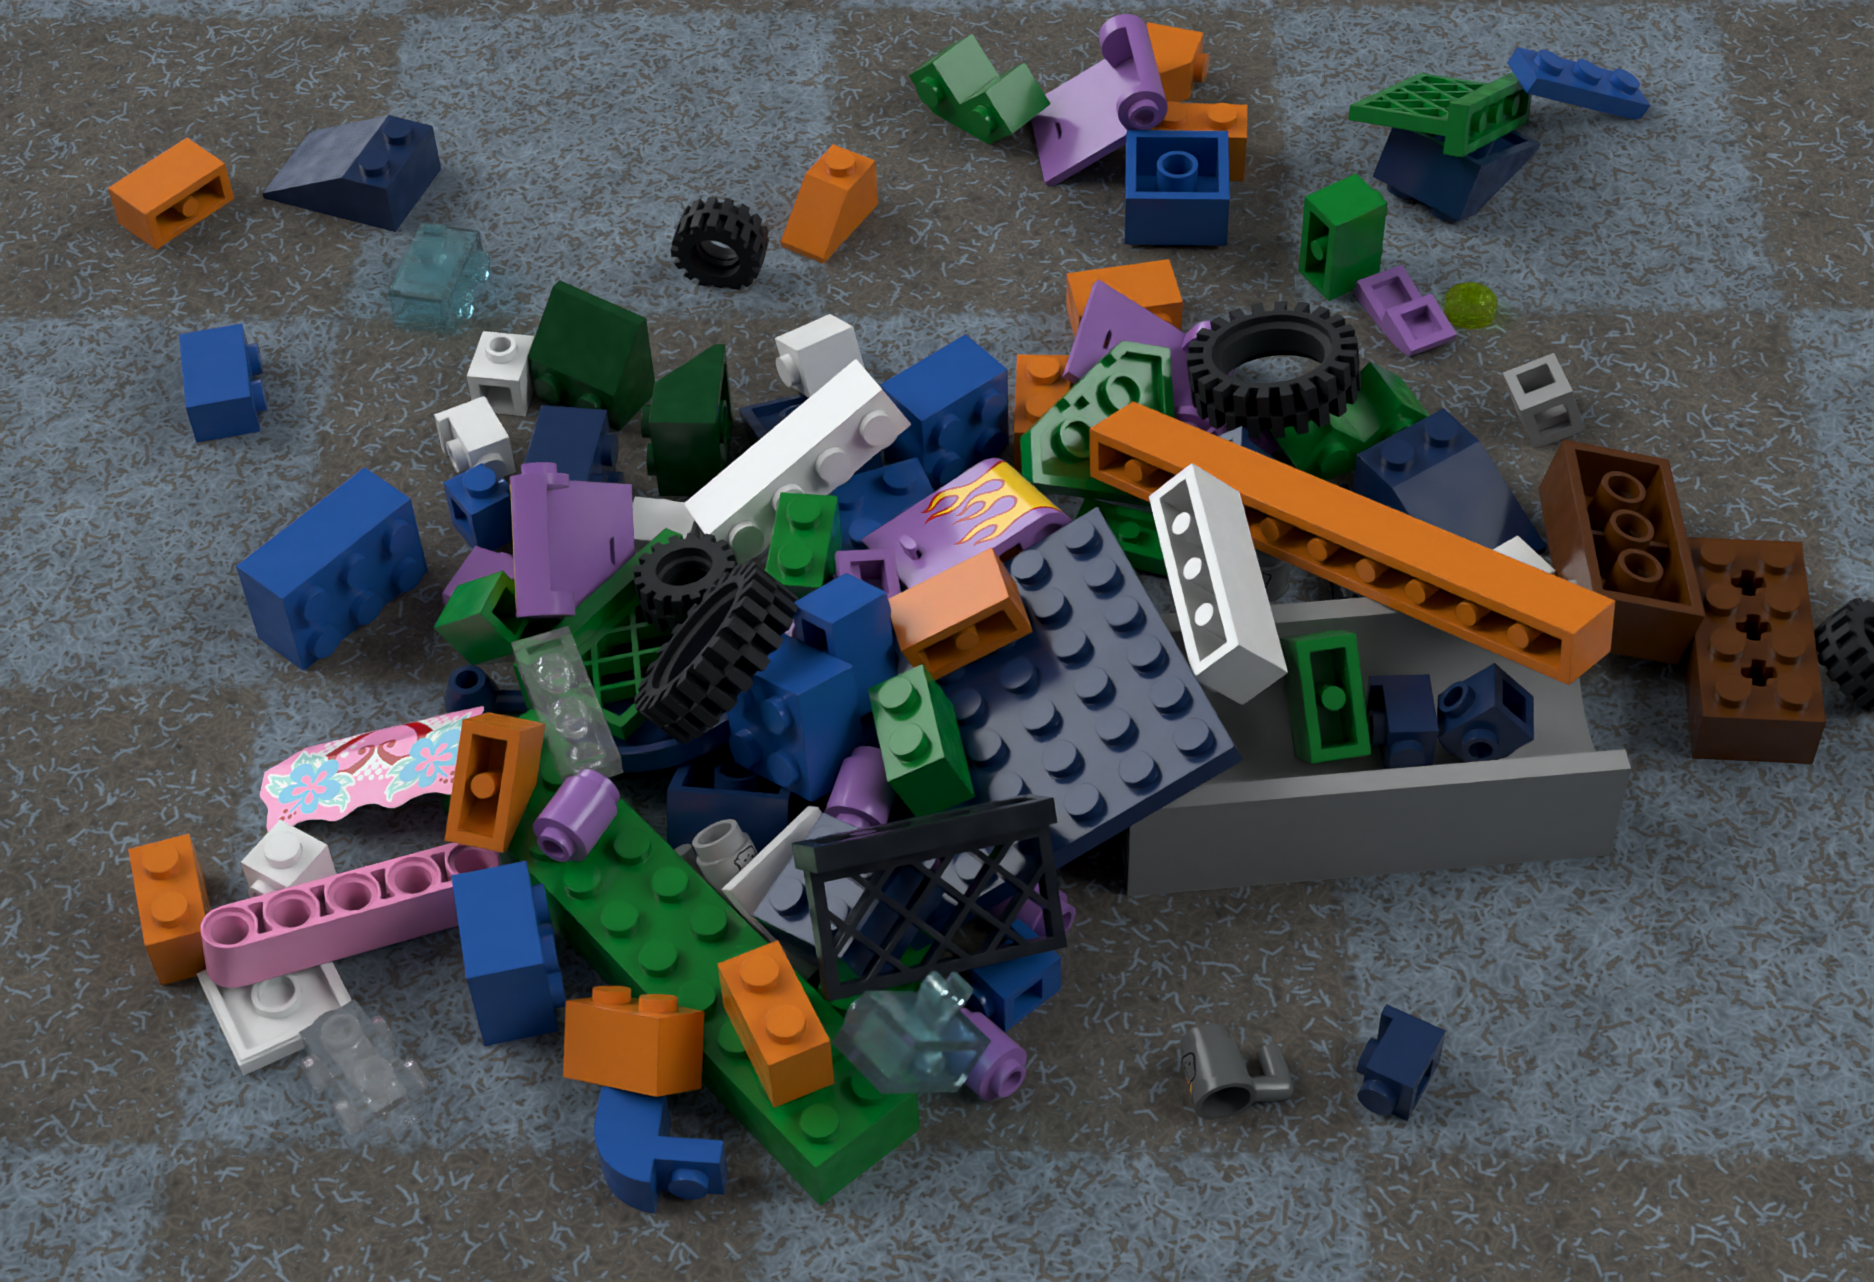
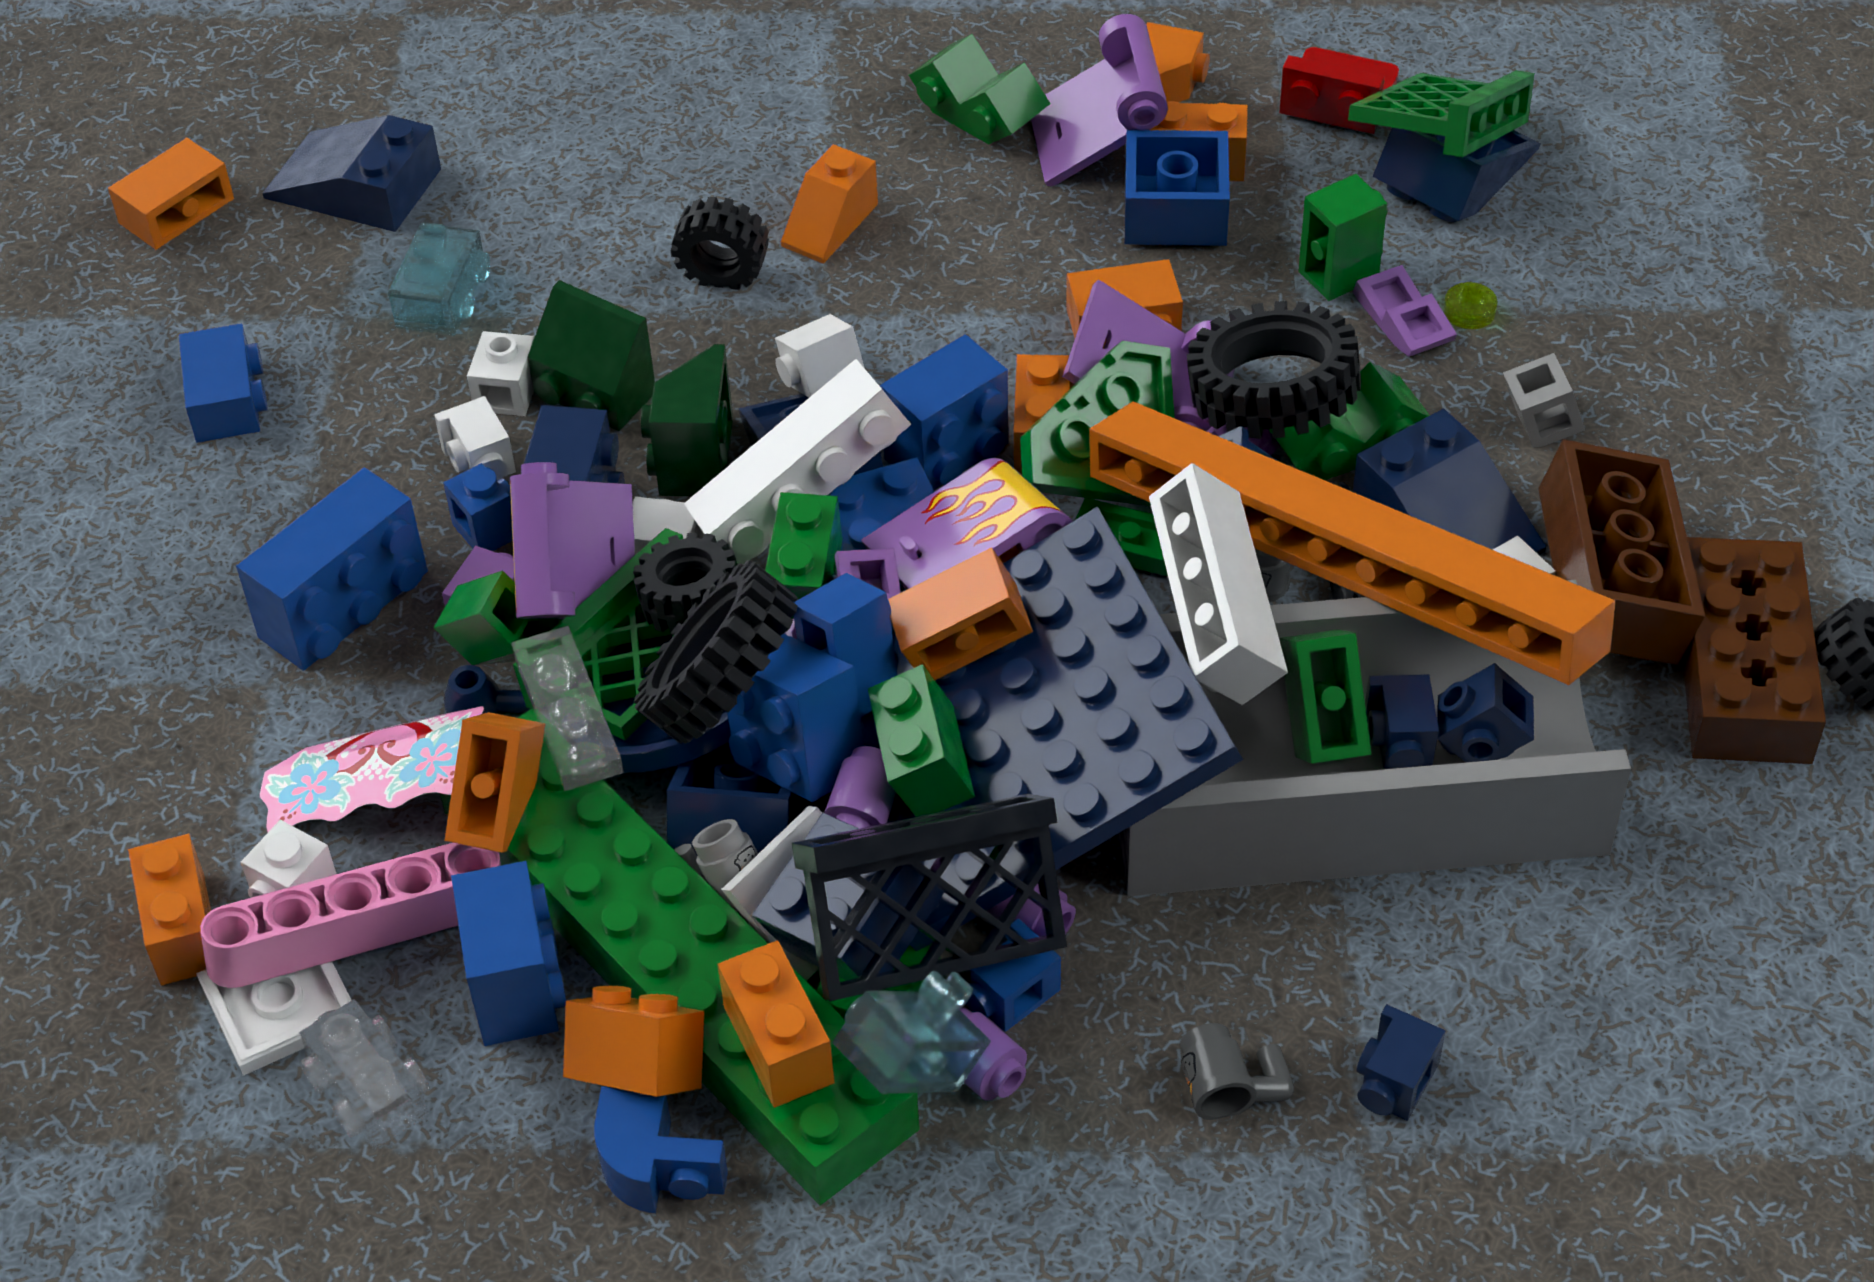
medium lavender brick [533,769,620,862] -> none
blue plate [1507,47,1651,120] -> none
none -> red bracket [1279,47,1399,134]

